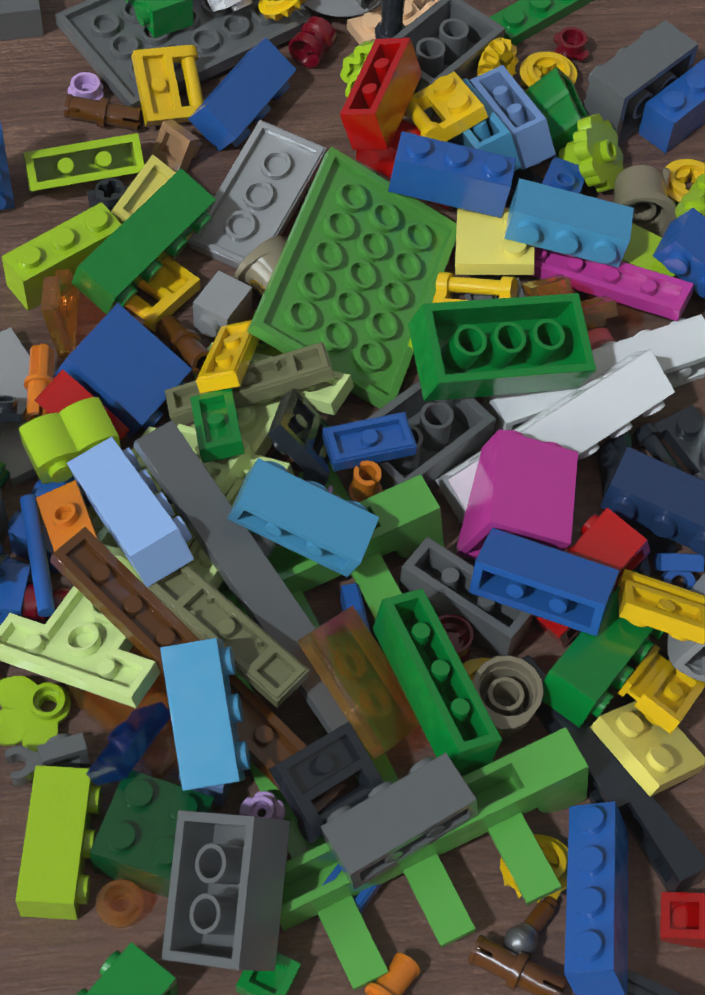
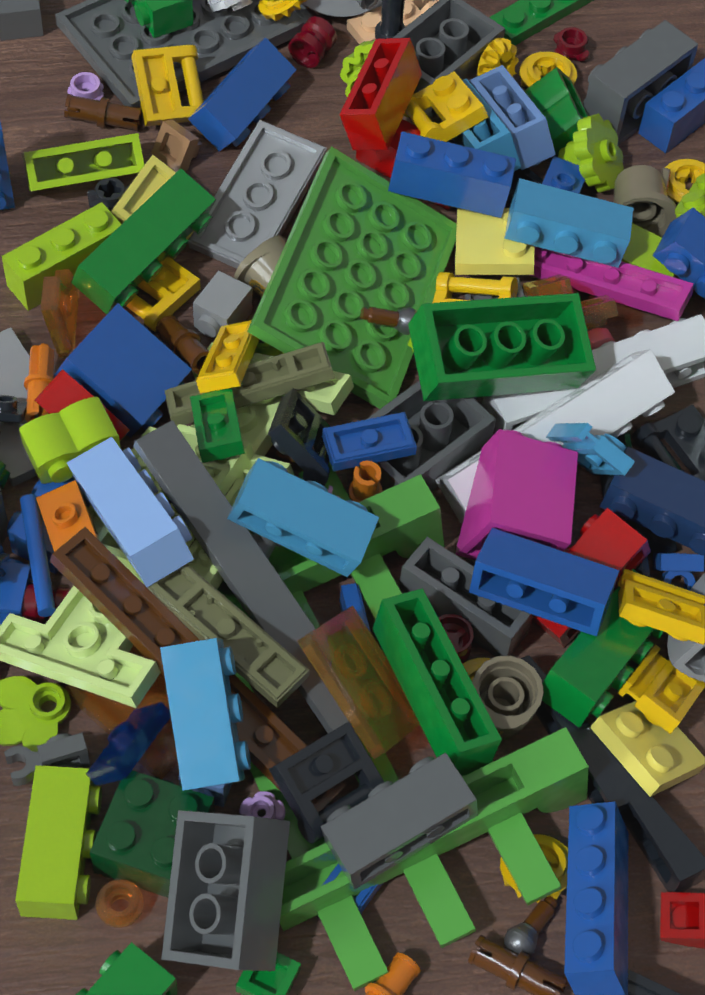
none -> reddish brown piece [360,307,417,335]
none -> dark azure plate [546,423,635,476]

